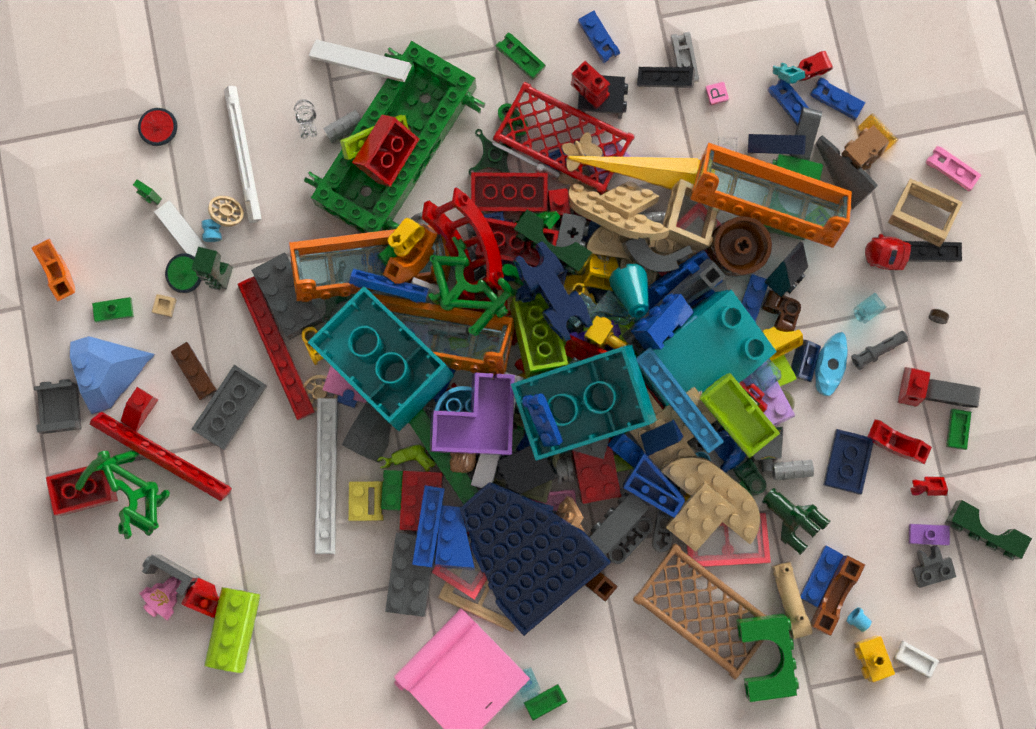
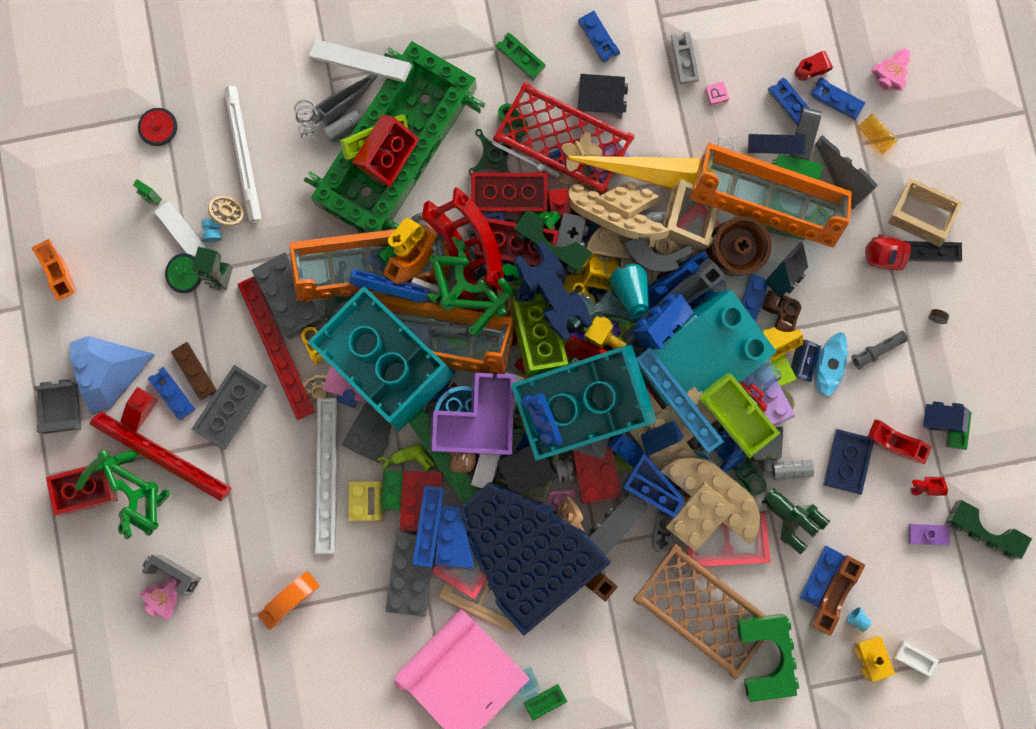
green plate [92,297,134,323] -> none
tan plate [152,294,177,318] -> none
red slope [181,578,219,619] -> none
lime container [204,587,260,673] -> none
red hips [571,61,610,109] -> none
dark grey beam [608,517,653,564] -> none
black plate [637,67,695,88] -> none
tan piece [771,562,813,640] -> none
teal plate [773,63,805,84] -> none
medium nougat brick [841,125,889,170] -> none
clear light blue brick [853,293,887,324] -> none
red torso [897,367,930,407] -> none
dark grey plate [912,546,957,588] -> none
dark grey beam [925,379,981,408] -> none
bright pink plate [926,146,981,191] -> none
none -> blue plate [148,367,196,421]
none -> orange arch [258,571,320,630]
none -> dark grey piece [312,74,378,126]
none -> bright pink rock [871,48,911,91]
none -> dark blue brick [923,401,970,433]

